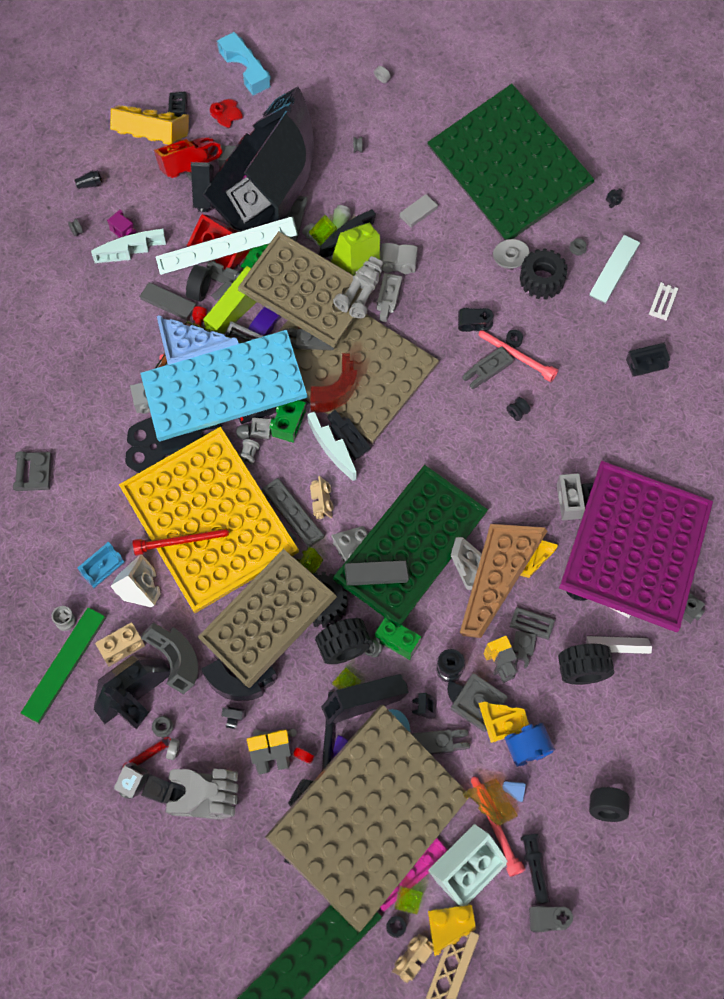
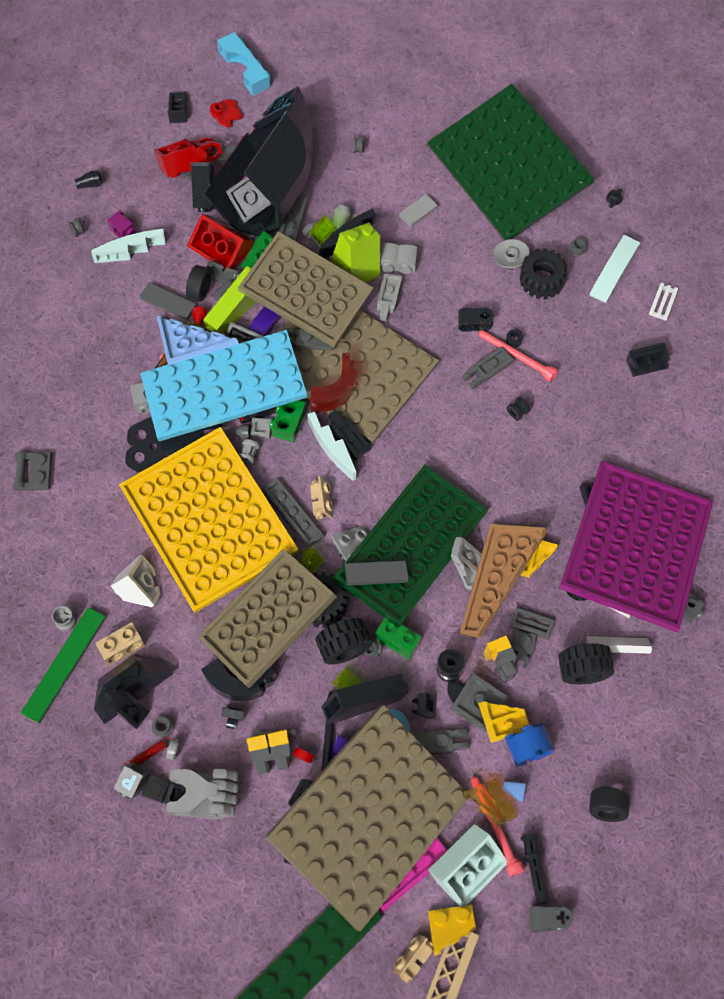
dark azure hinge [77,542,125,588] -> none
yellow wedge [111,105,189,145] -> none
red piece [133,529,229,556] -> none
dark grey arch [141,622,198,694] -> none
light aqua tile [156,217,298,275] -> none
light grey piece [333,256,383,318] -> none
light grey tile [374,66,391,83] -> none
black bush [386,916,406,938] -> none
clear neon green tile [394,886,423,914] -> none
light grey brick [556,474,585,520] -> none

